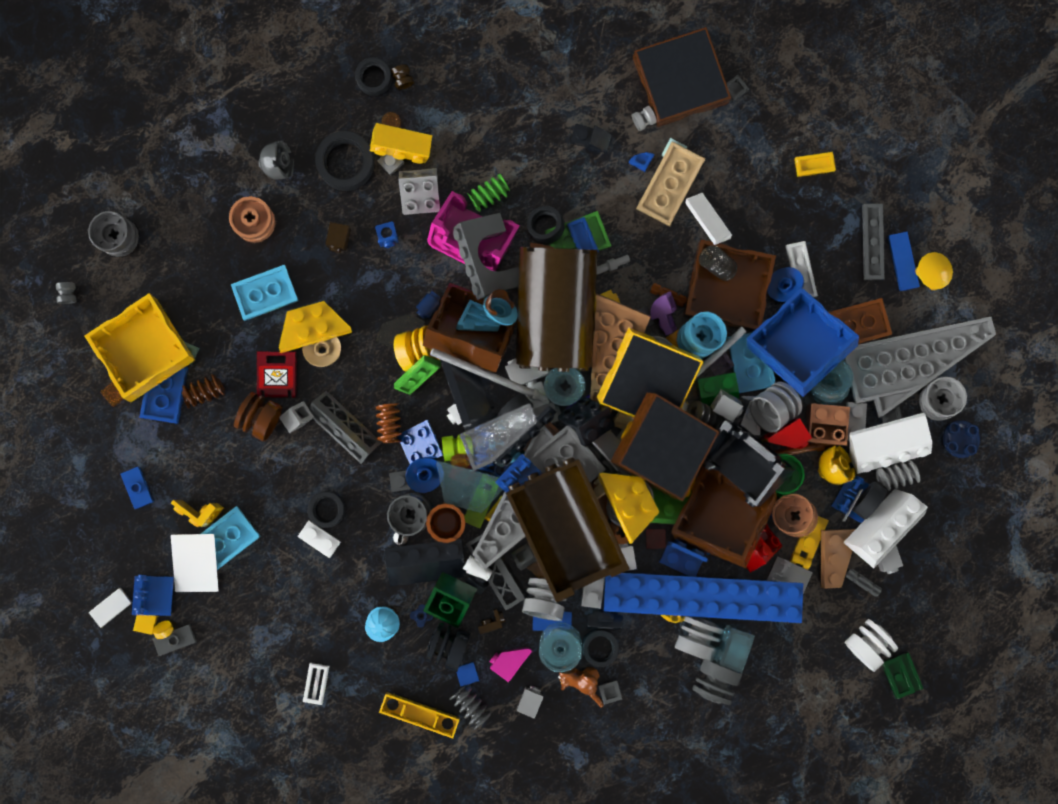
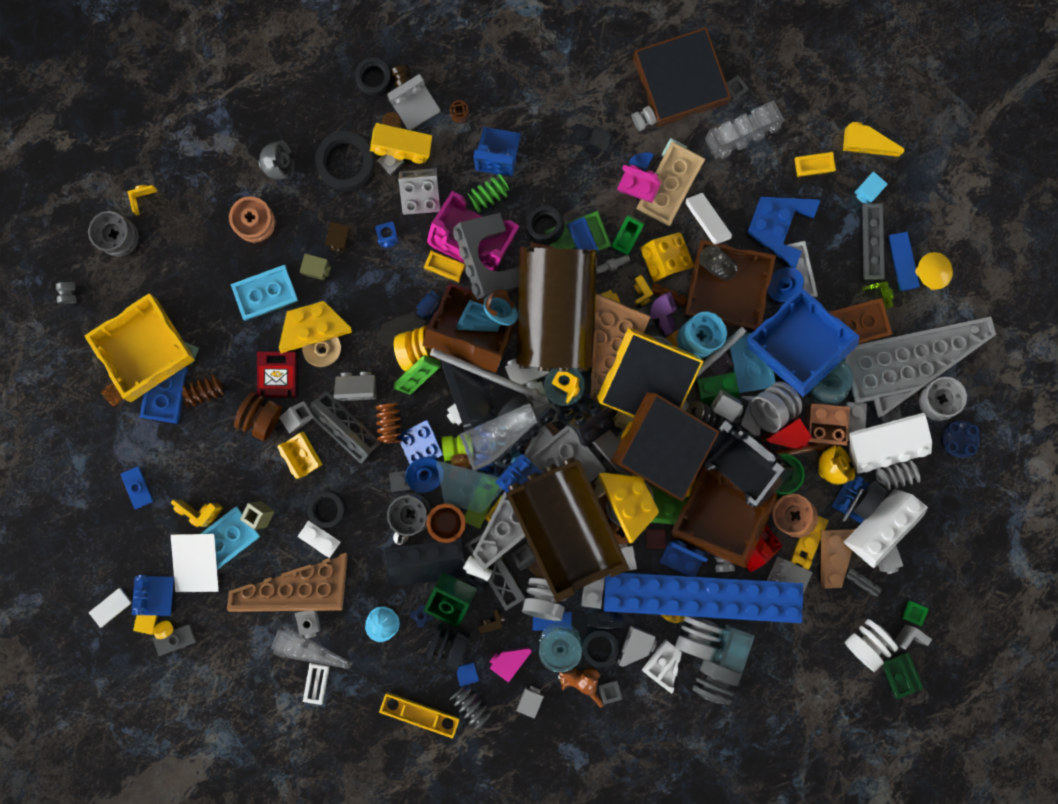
none -> yellow bracket [128,185,158,215]
none -> medium nougat wing [227,553,348,612]
none -> olive brick [240,501,275,530]
none -> clear wedge [271,626,353,669]
none -> yellow bracket [278,432,323,479]
none -> light grey brick [294,611,321,639]
none -> olive brick [300,254,331,281]
none -> light grey slope [334,372,377,401]
none -> light grey bracket [387,74,440,131]
none -> yellow tile [424,251,466,283]
none -> reddish brown wheel [450,100,469,124]
none -> blue bracket [474,127,521,177]
none -> yellow bracket [552,371,580,403]
none -> green slope [611,215,645,255]
none -> dark pink bracket [617,165,662,203]
none -> light grey slope [617,625,657,667]
none -> yellow bracket [633,275,653,306]
none -> yellow bracket [640,233,694,282]
none -> white wing [642,639,682,694]
none -> clear wedge [705,100,785,159]
none -> light grey wheel [715,556,735,572]
none -> blue wing [747,197,820,268]
none -> yellow slope [843,122,904,157]
none -> medium azure brick [854,172,887,204]
none -> clear neon green bracket [862,281,894,309]
none -> light grey panel [894,625,932,649]
none -> green plate [902,601,929,627]

